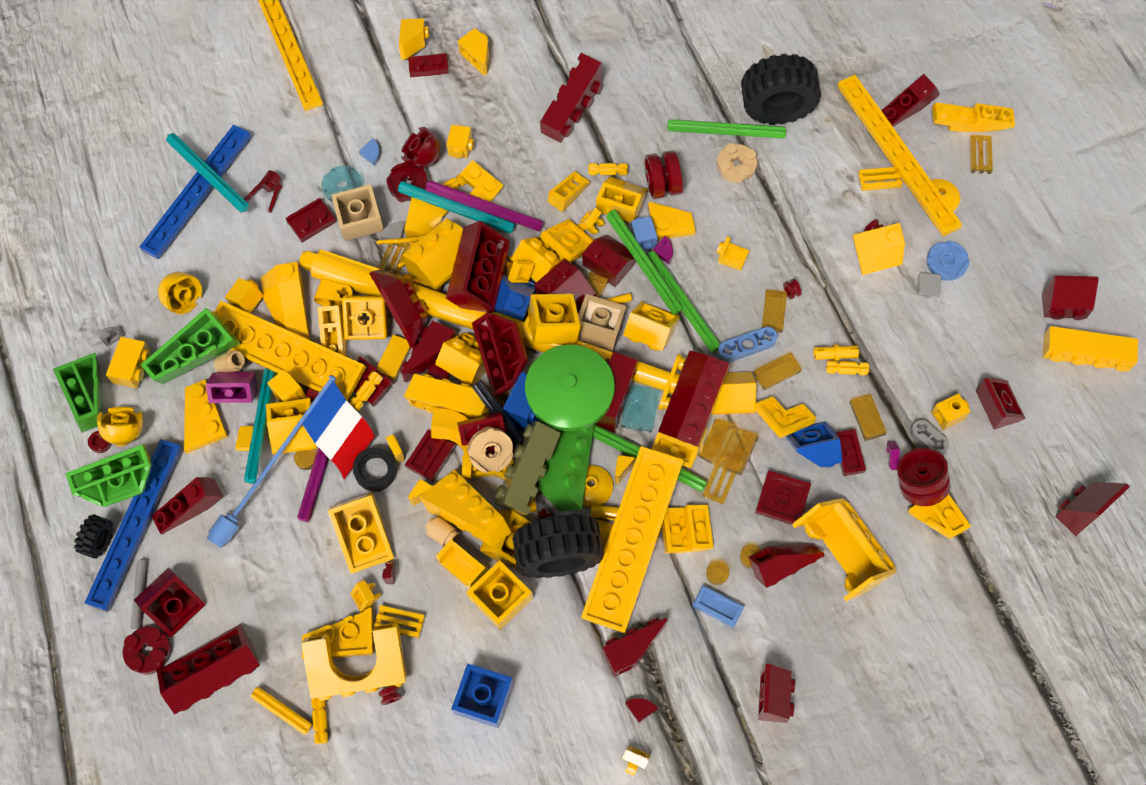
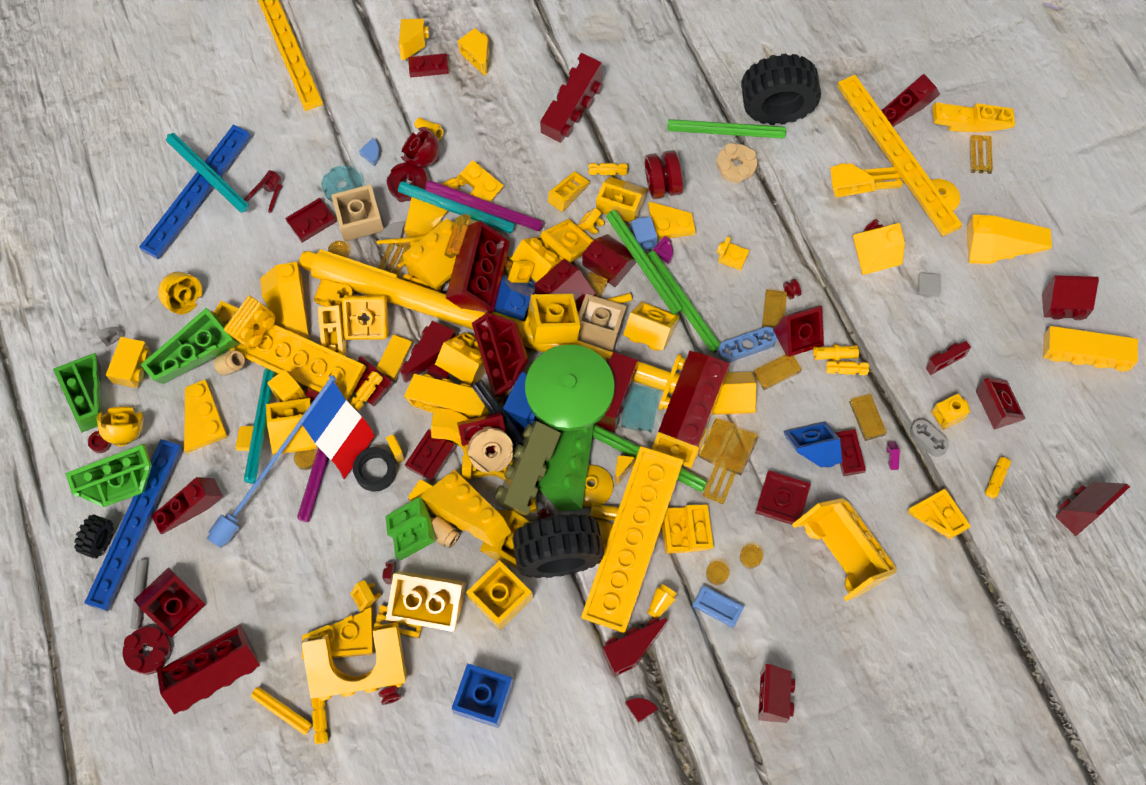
magenta brick [206,372,258,403] -> none
yellow brick [224,278,263,313] -> none
yellow slope [328,492,394,574] -> none
dark red wedge [369,269,428,348] -> none
yellow panel [436,540,486,589] -> none
yellow brick [447,125,474,158] -> none
tile [622,745,651,776] -> none
dark red slope [748,544,825,588] -> none
yellow plate [754,396,816,438] -> none
dark red wheel [897,448,951,507] -> none
medium blue tile [926,241,969,281] -> none
none -> yellow brick [224,295,275,350]
none -> clear yellow tile [328,241,350,258]
none -> bright green slope [385,497,435,560]
none -> yellow slope [386,570,466,631]
none -> yellow cone [414,117,444,140]
none -> clear yellow tile [444,213,471,258]
none -> yellow cone [646,584,677,618]
none -> dark red slope [773,305,824,357]
none -> yellow slope [830,163,876,198]
none -> dark red plate [926,341,971,375]
none -> yellow wedge [967,215,1052,264]
none -> yellow axle [985,457,1011,499]

